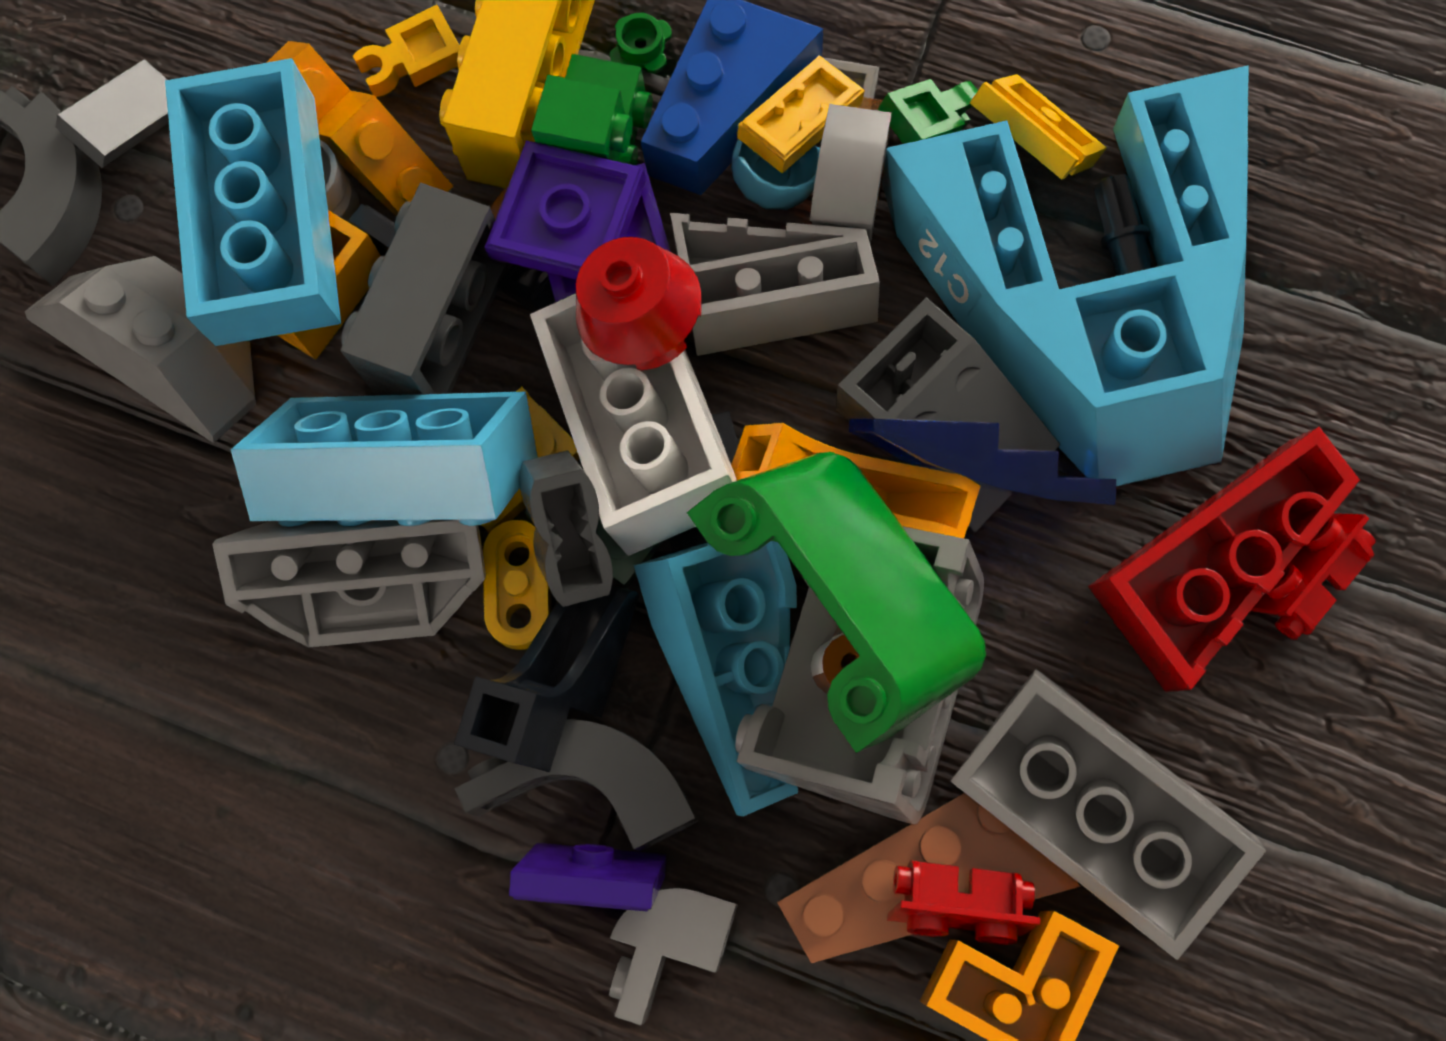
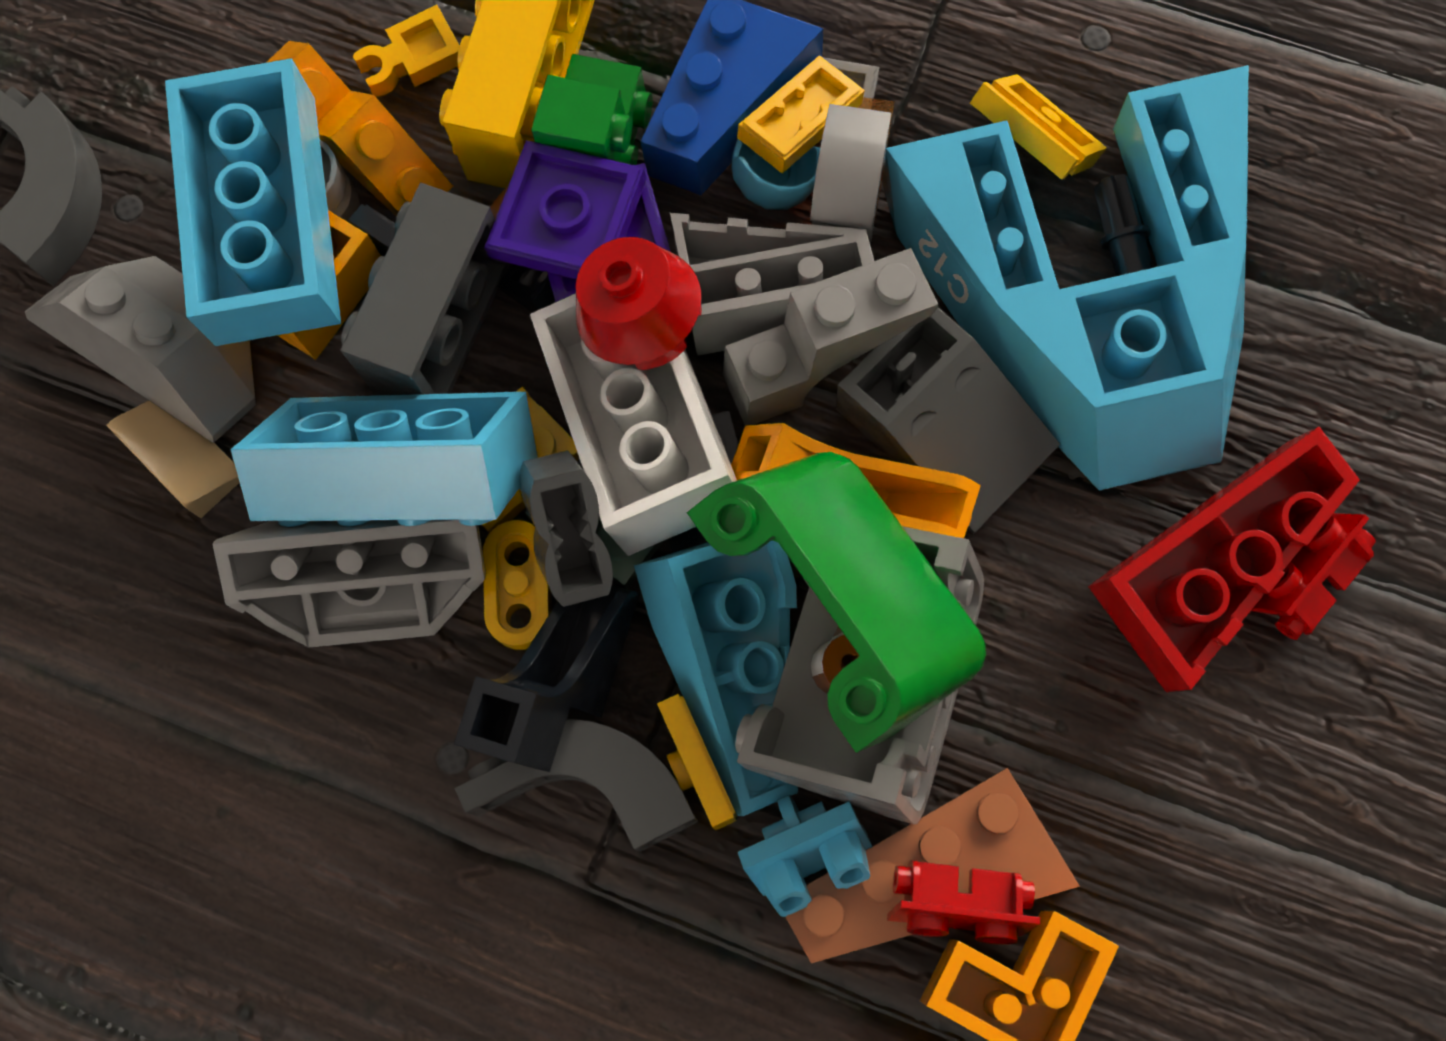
tile [55,59,169,168] -> none
dark purple plate [509,843,667,912] -> none
light grey brick [609,888,738,1025] -> none
green plate [610,13,672,74] -> none
clear blue slope [849,419,1116,505] -> none
green plate [877,79,978,144] -> none
light grey slope [950,669,1266,960] -> none
none -> tan slope [106,401,240,518]
none -> yellow plate [657,694,738,831]
none -> light grey arch [722,248,938,425]
none -> medium azure hips [737,795,872,917]

